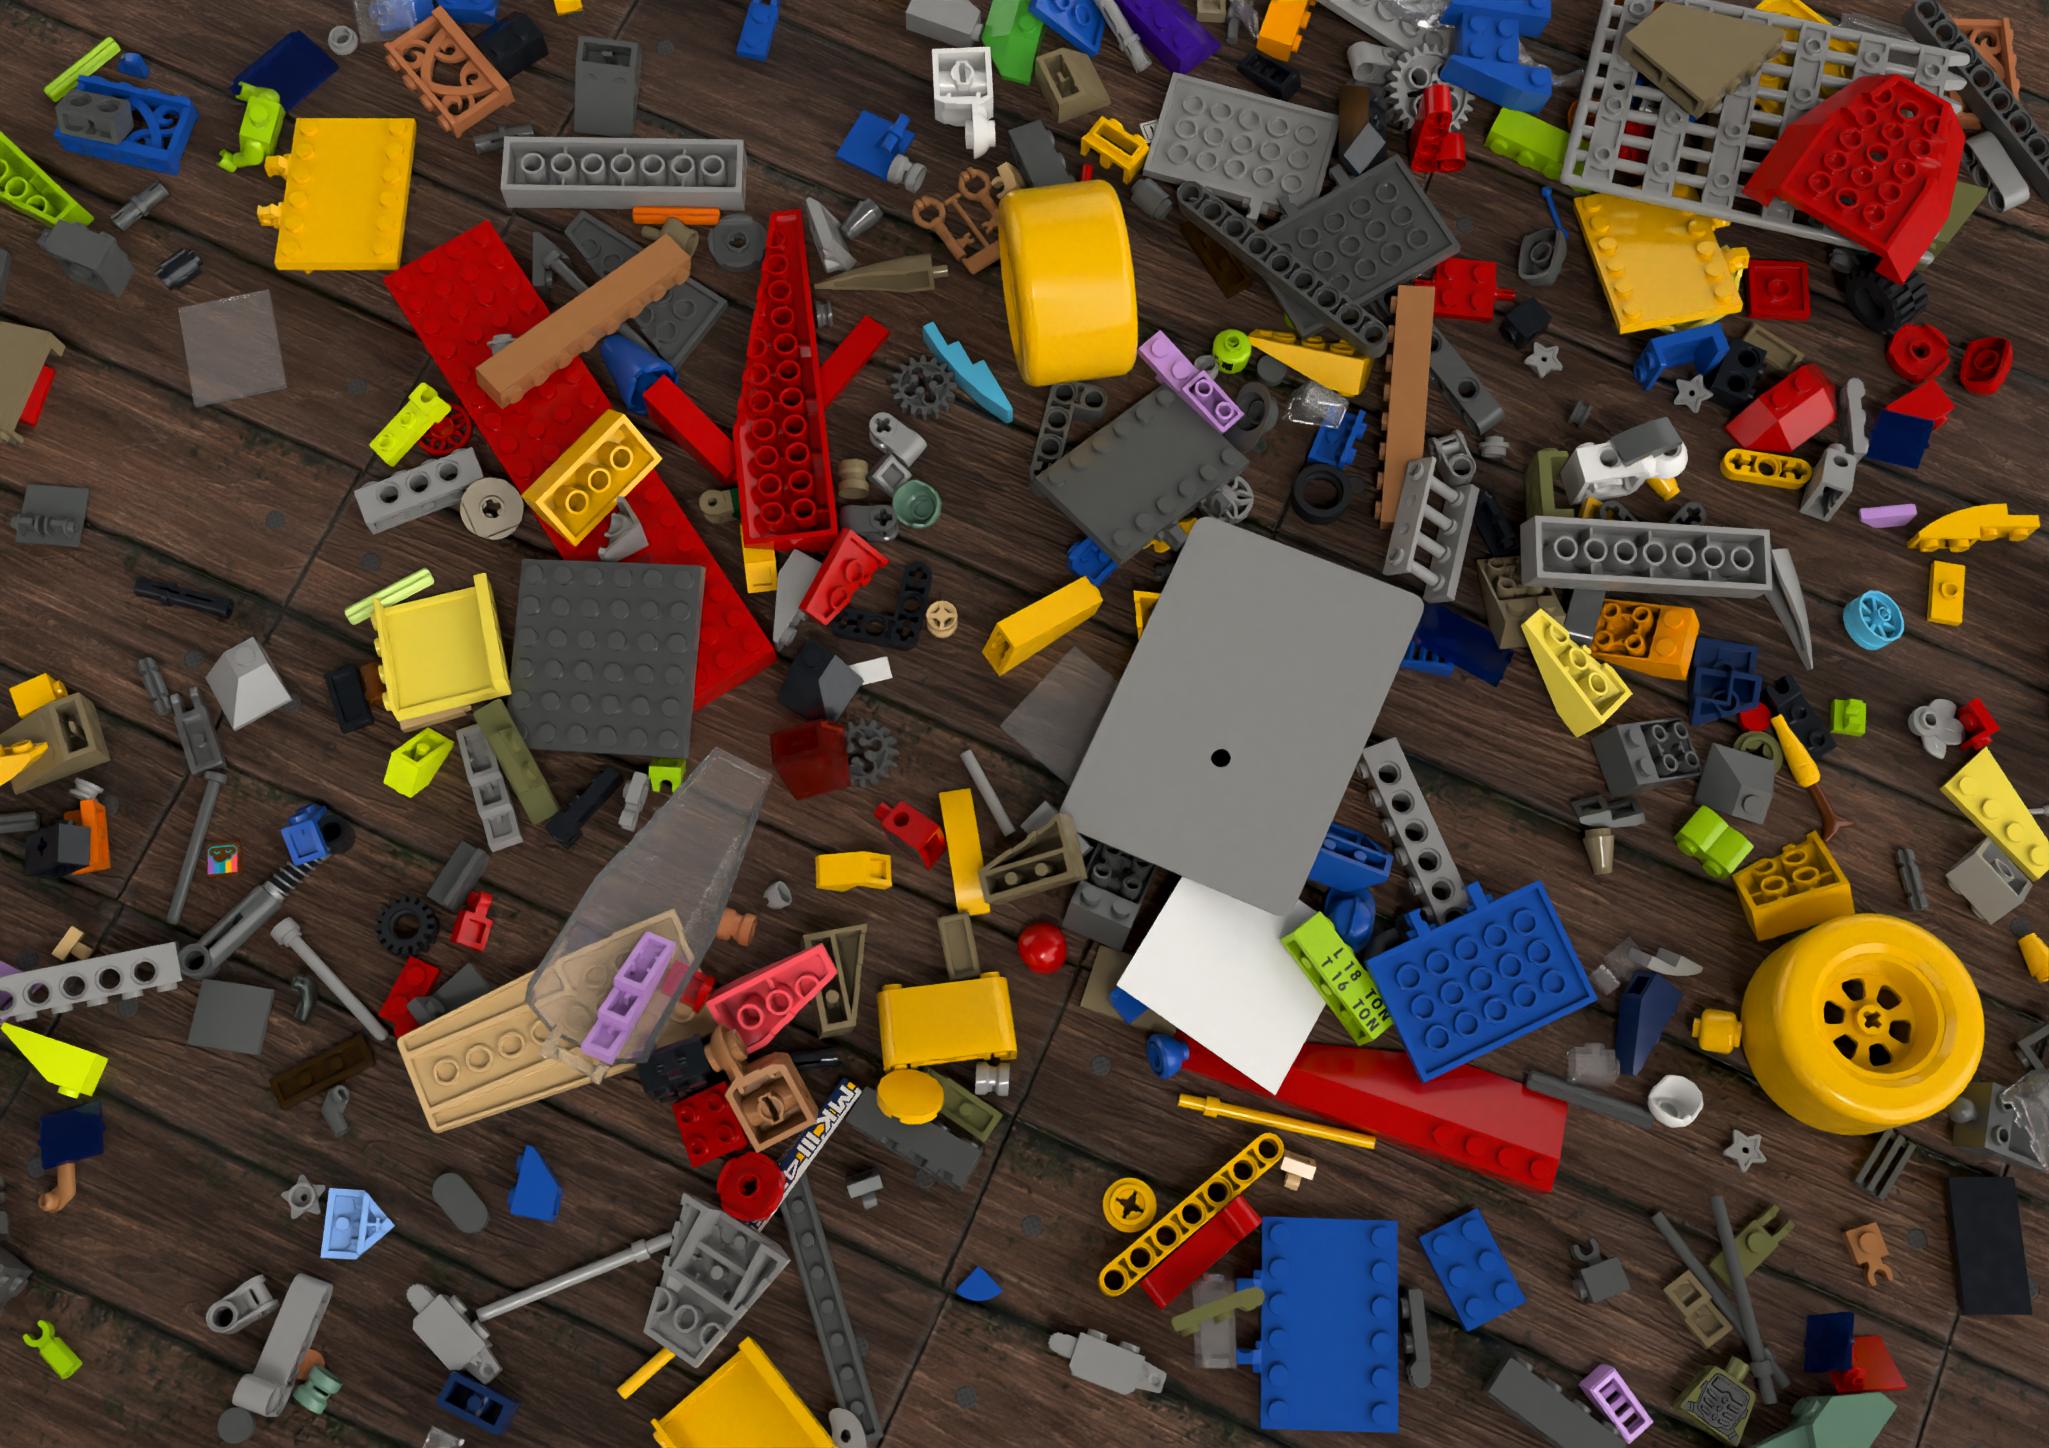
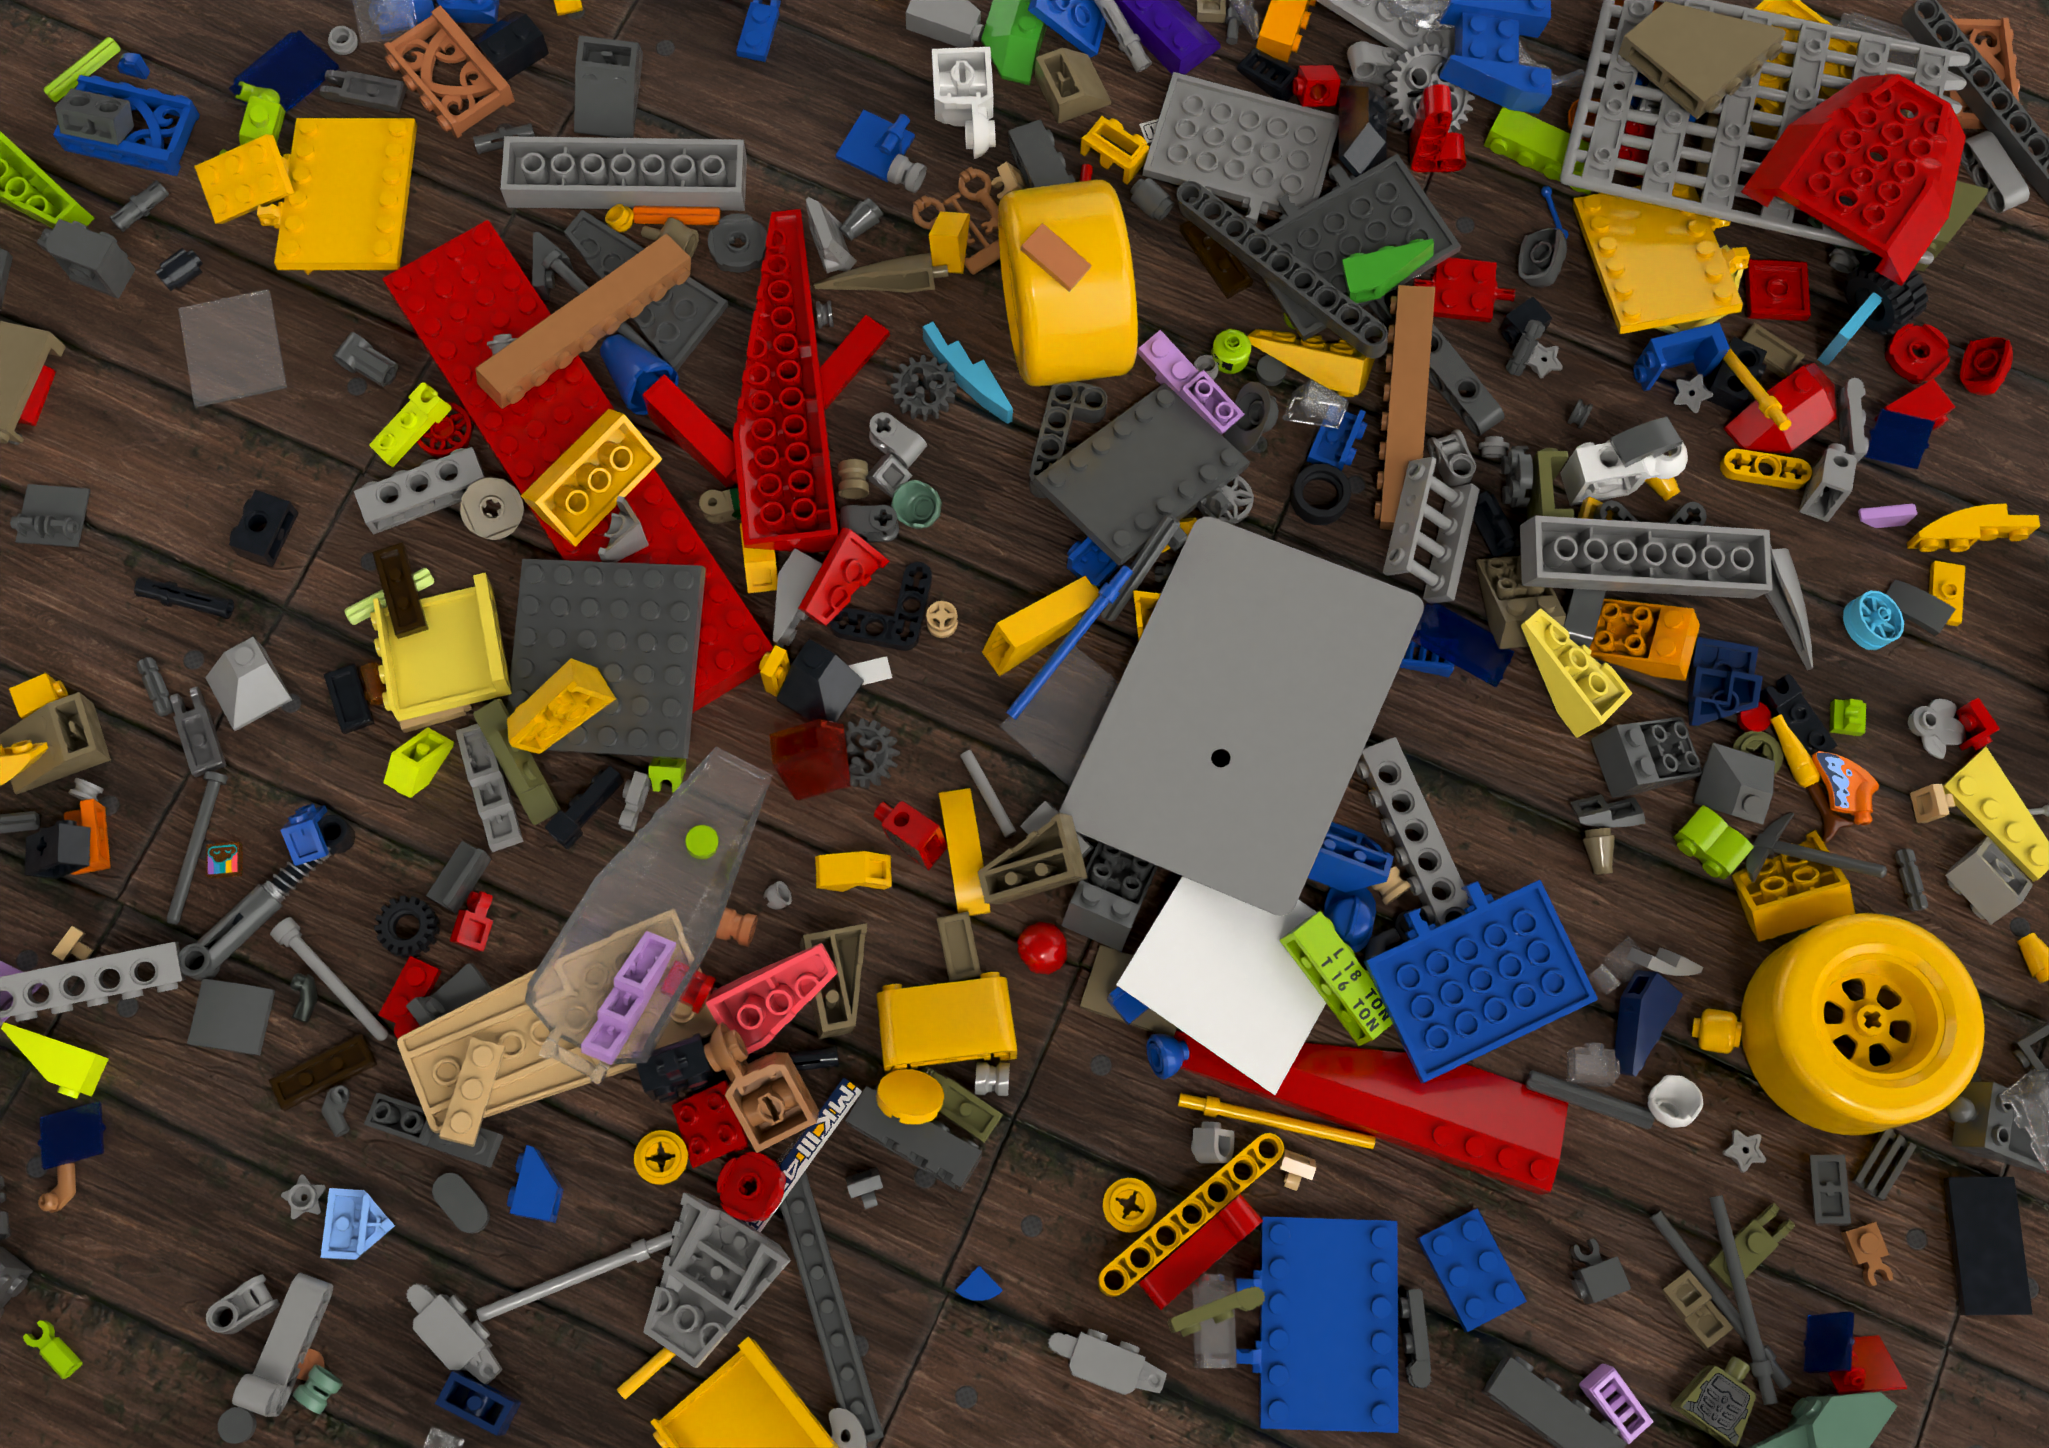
none -> yellow plate [194,134,294,224]
none -> black brick [229,490,299,568]
none -> flat silver hinge [319,70,407,113]
none -> dark grey piece [332,332,399,387]
none -> dark grey slope [364,1093,503,1168]
none -> dark brown tile [372,542,429,639]
none -> tan plate [439,1037,505,1147]
none -> yellow wedge [507,658,616,754]
none -> yellow plate [605,204,634,233]
none -> yellow gear [634,1130,689,1185]
none -> lime tile [686,825,719,859]
none -> yellow plate [759,645,791,697]
none -> yellow slope [929,211,970,274]
none -> blue bar [1006,565,1133,720]
none -> nougat tile [1020,223,1092,292]
none -> dark grey axle [1100,515,1180,622]
none -> light grey plate [1191,1122,1235,1163]
none -> red brick [1293,65,1341,107]
none -> bright green slope [1342,239,1434,303]
none -> tan wheel [1371,866,1412,905]
none -> dark grey plate [1501,446,1533,508]
none -> dark grey axle [1506,319,1545,376]
none -> yellow bar [1723,348,1791,431]
none -> dark grey piece [1746,812,1887,883]
none -> dark grey hinge [1809,1155,1851,1226]
none -> orange arm [1812,751,1879,826]
none -> medium azure tile [1817,292,1882,366]
none -> dark grey slope [1885,579,1956,636]
none -> tan tile [1910,784,1955,823]

